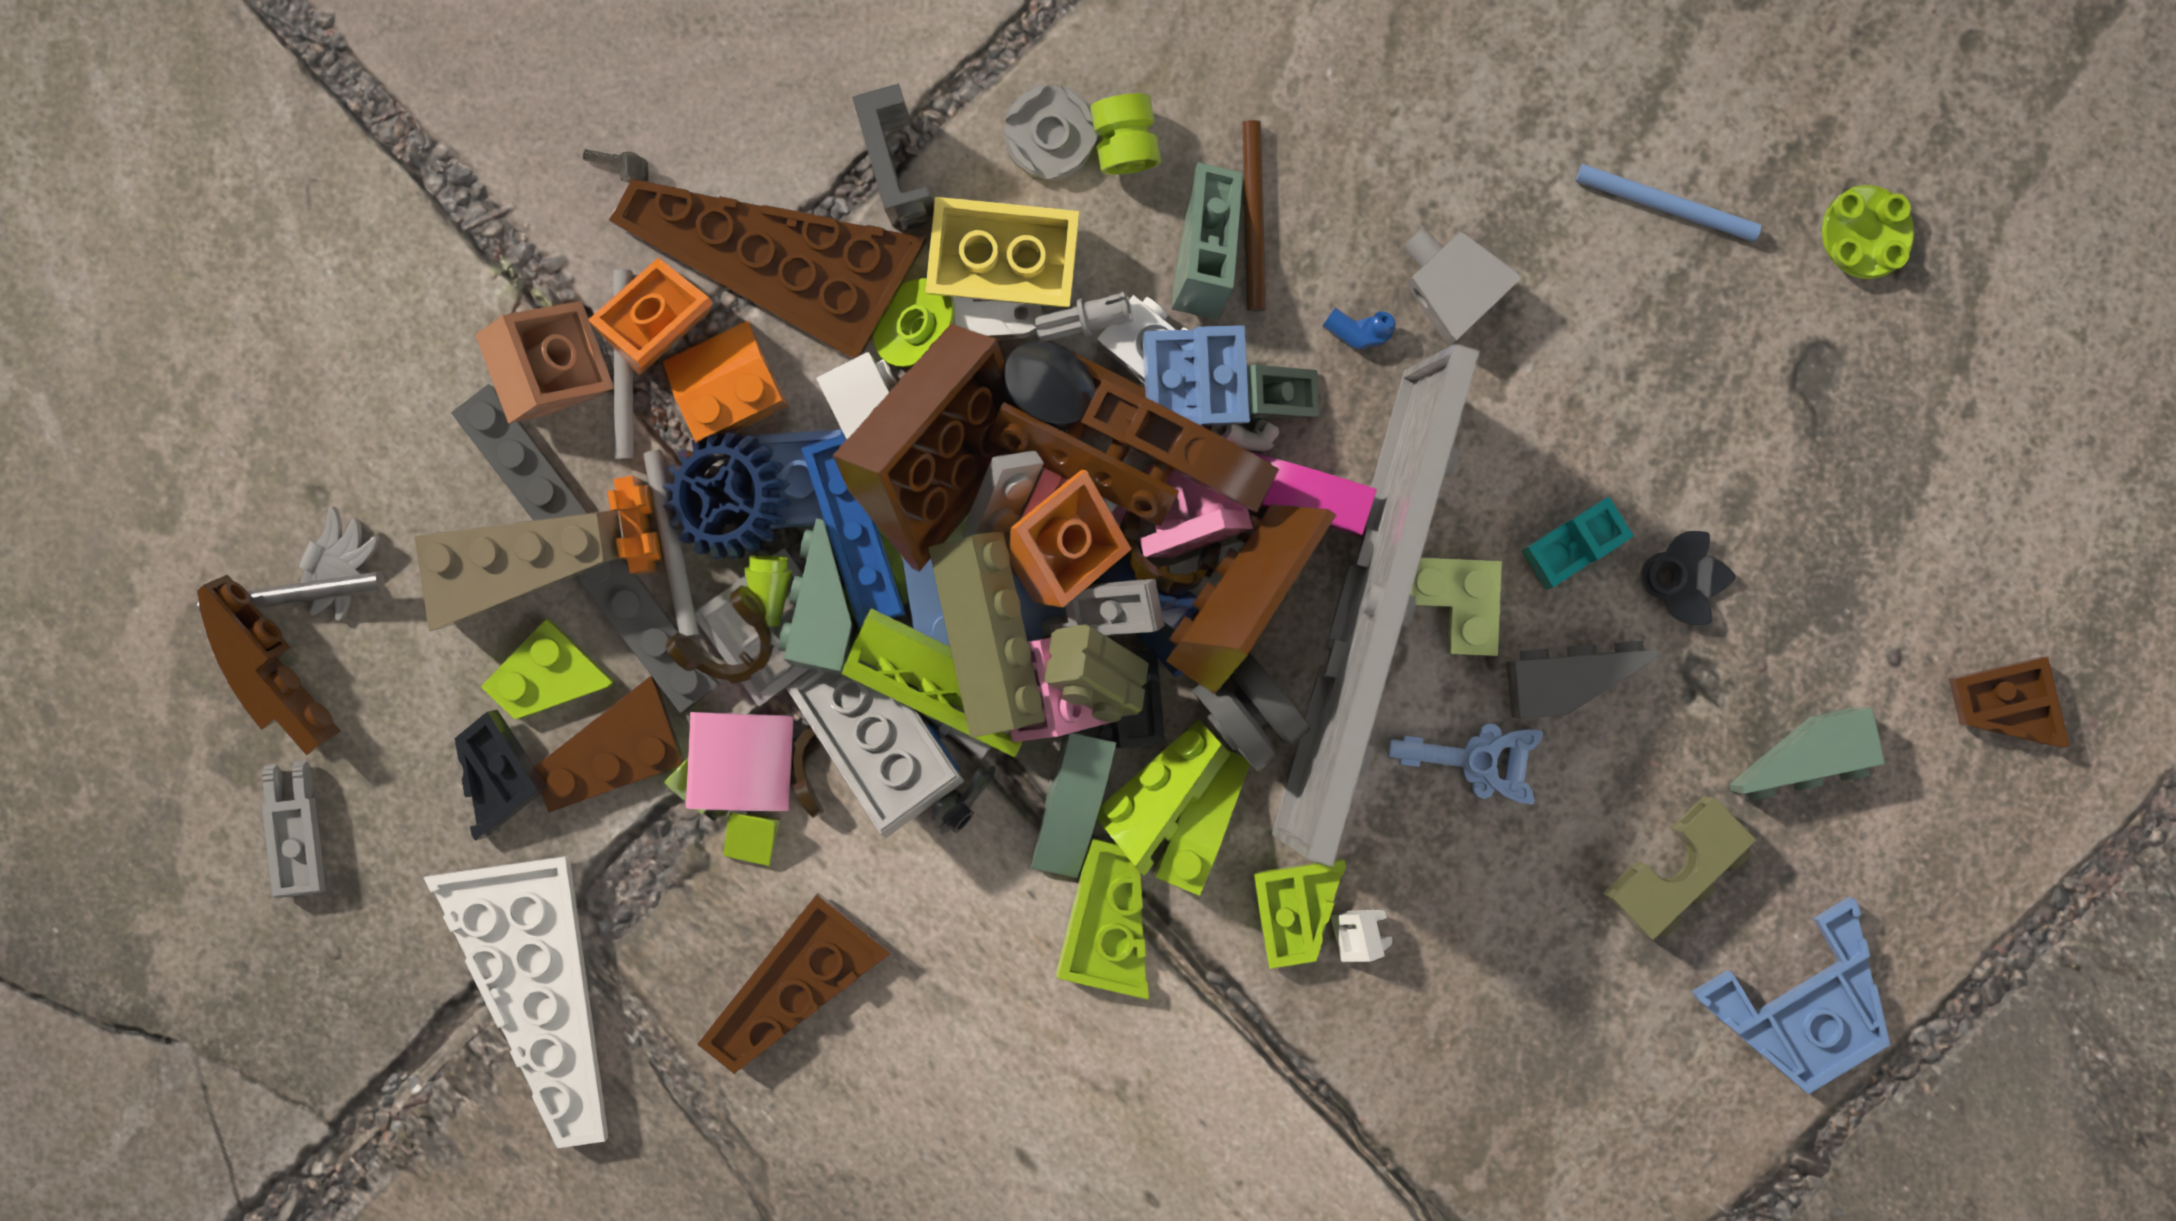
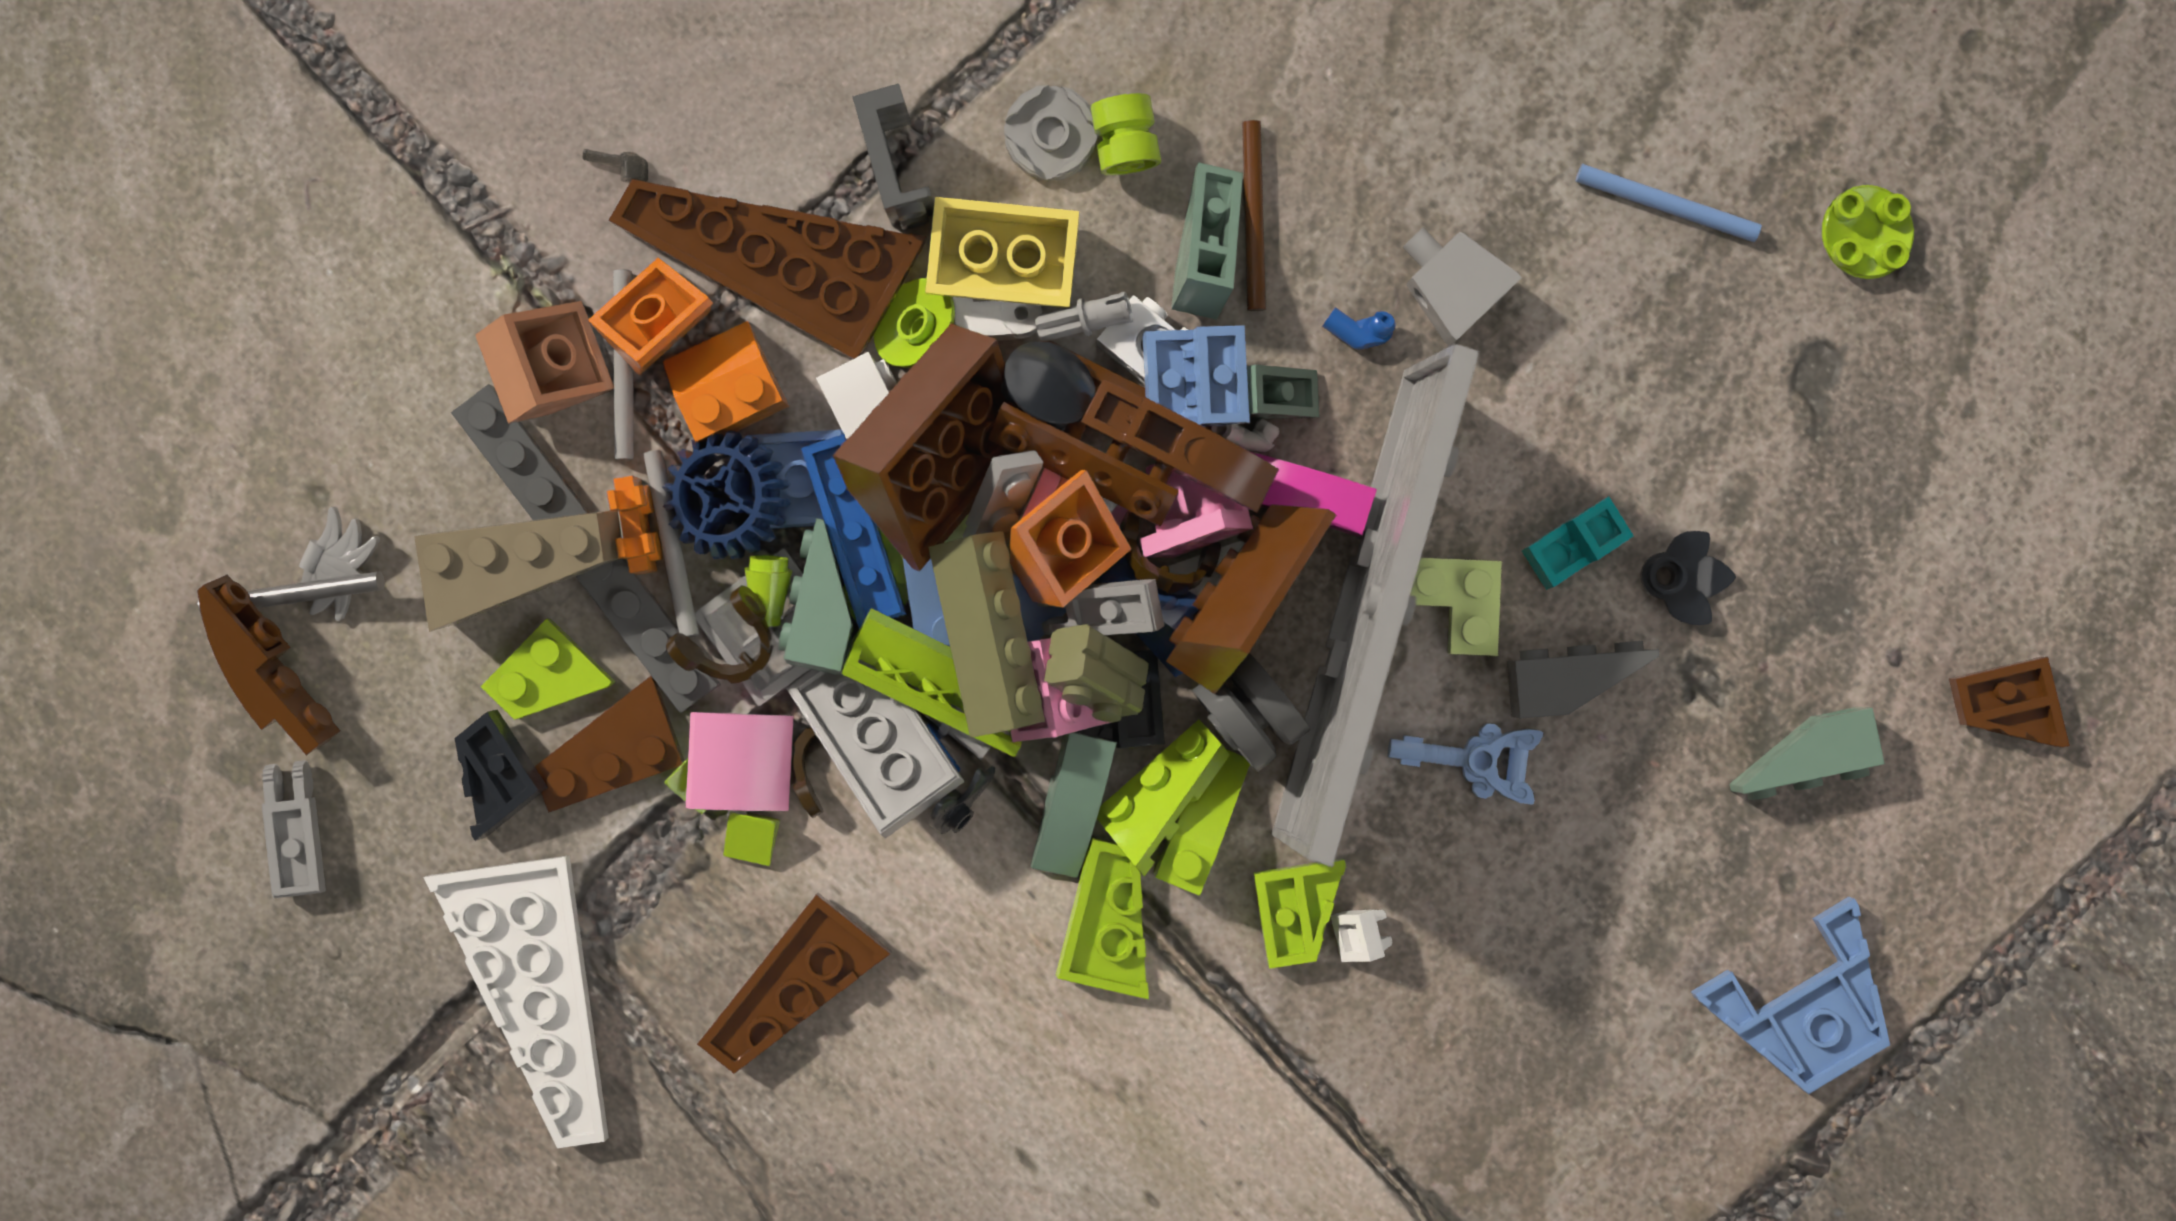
olive arch [1602,796,1757,940] -> none

